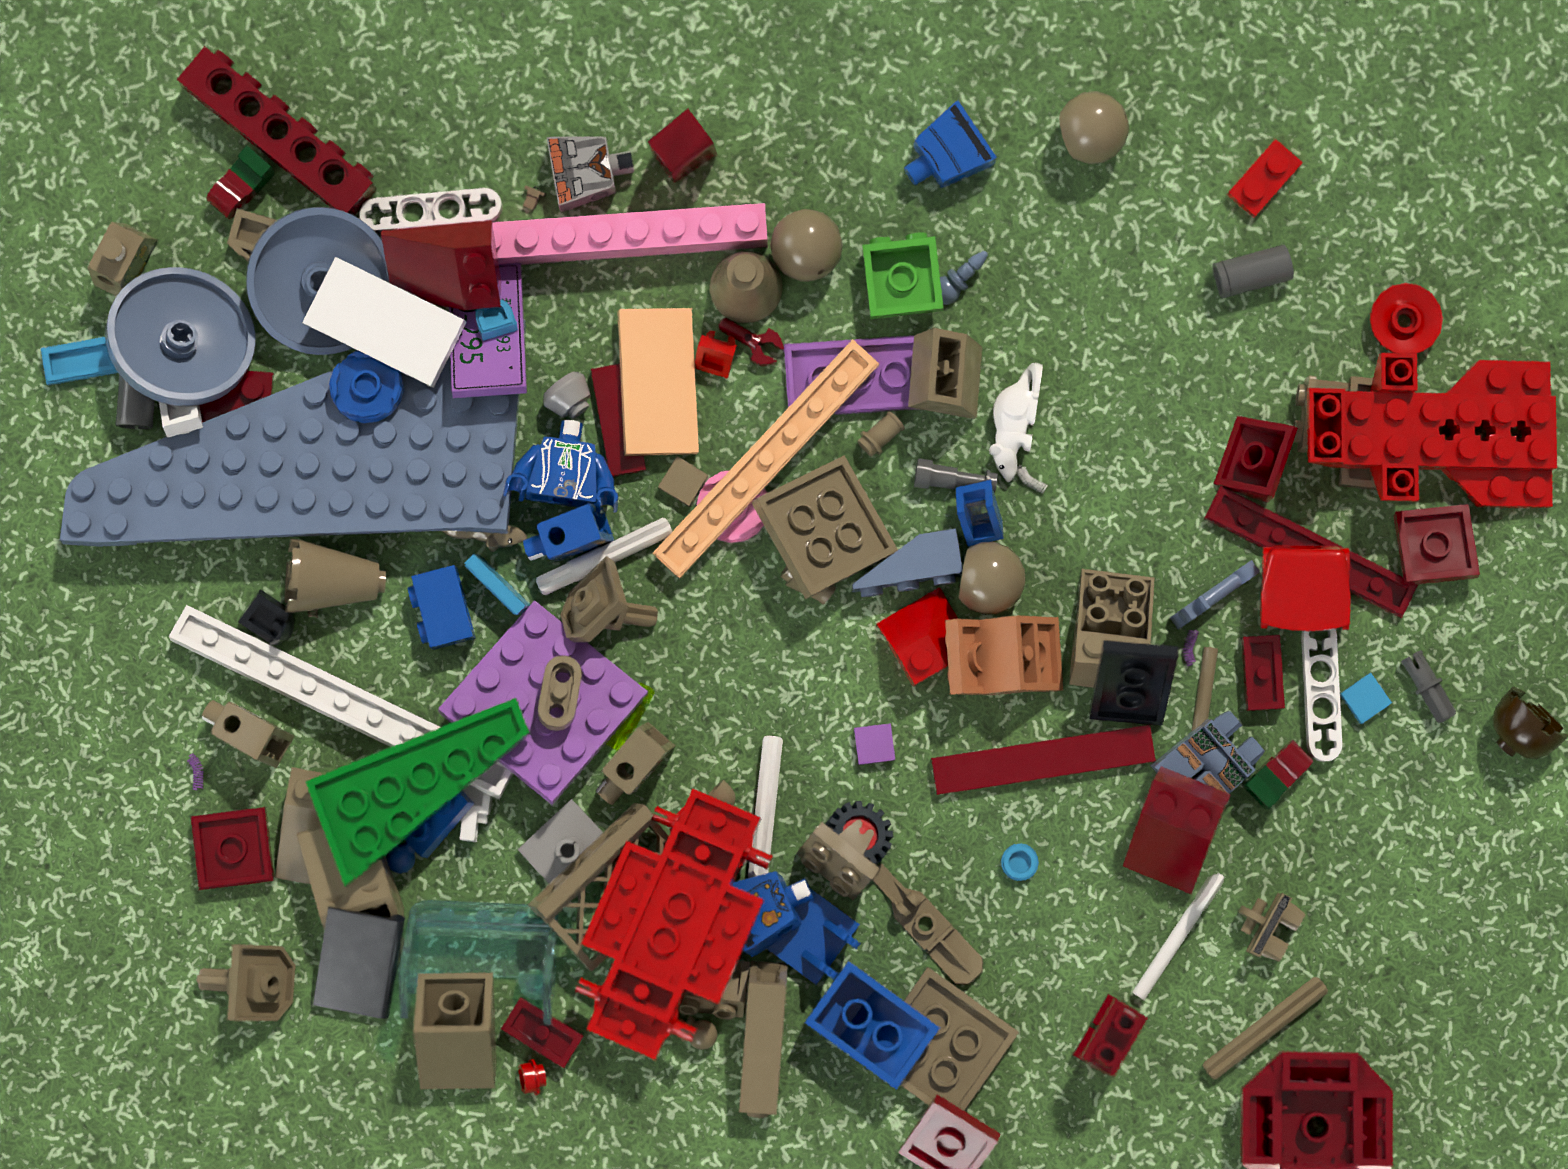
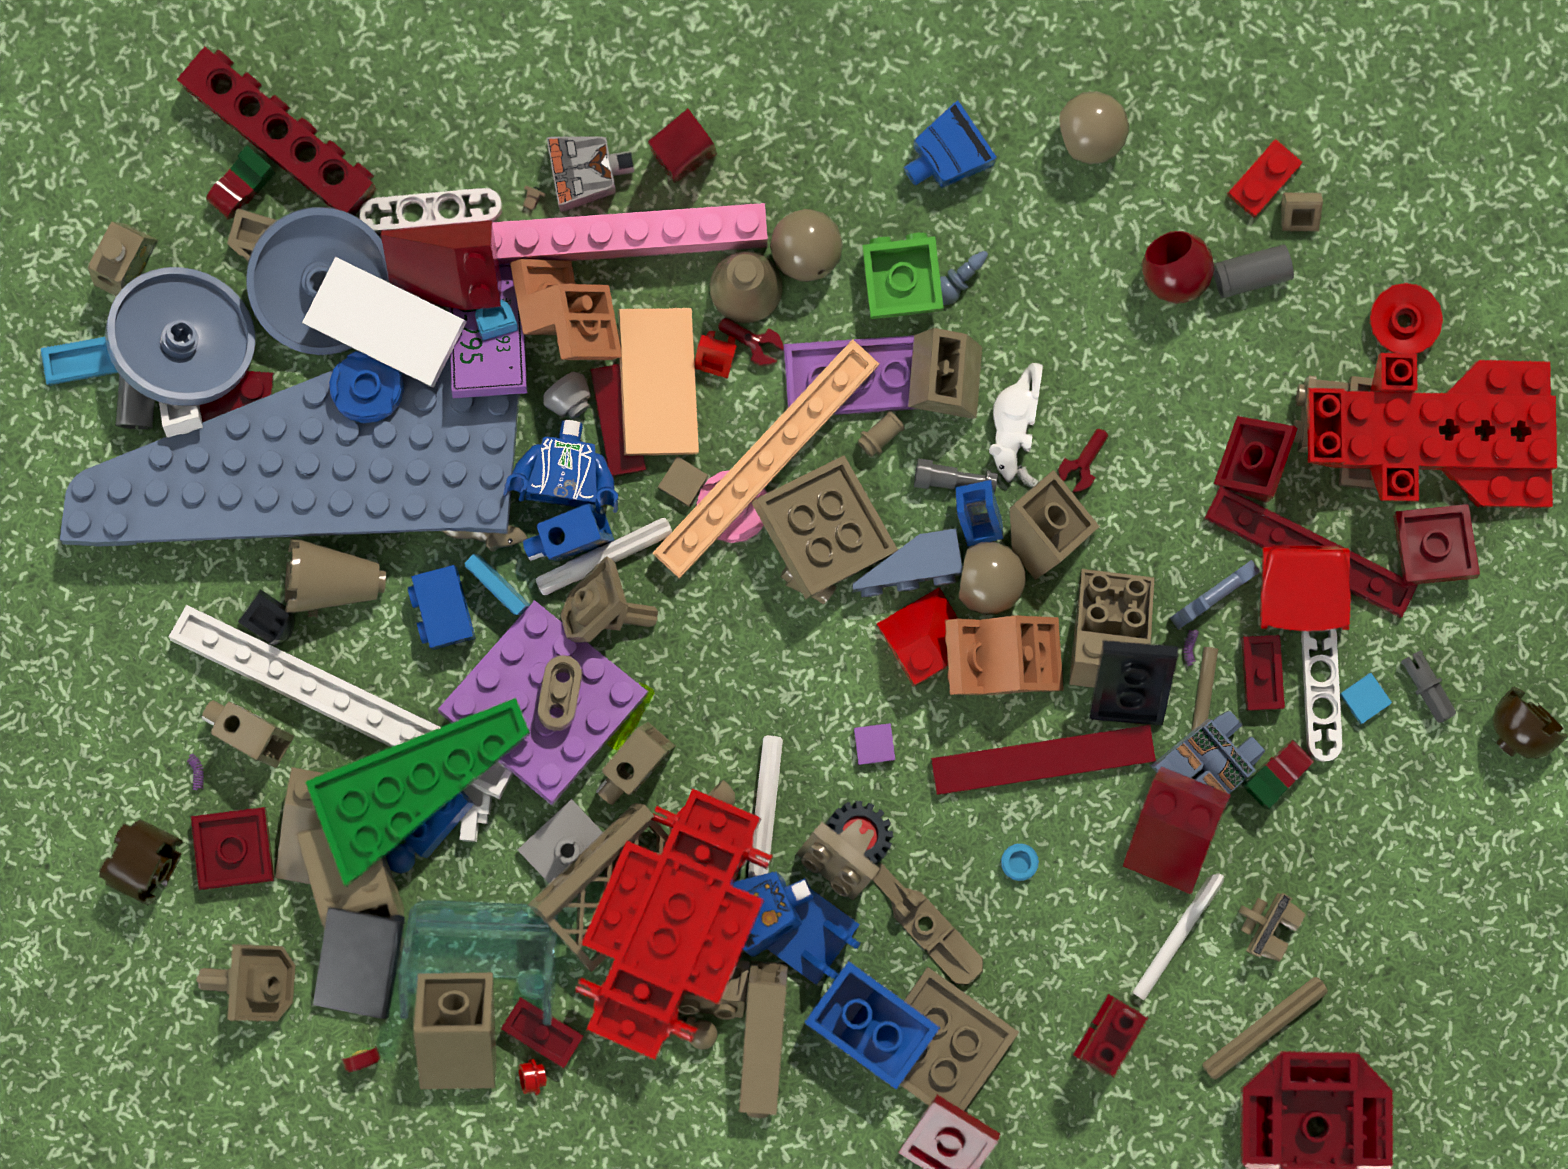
none -> dark brown brick [99,819,183,906]
none -> dark red tile [341,1046,381,1072]
none -> nougat bracket [510,259,622,360]
none -> dark tan slope [1010,470,1100,580]
none -> dark red bar [1058,429,1109,493]
none -> dark red helmet [1141,231,1215,304]
none -> dark tan brick [1281,193,1323,231]

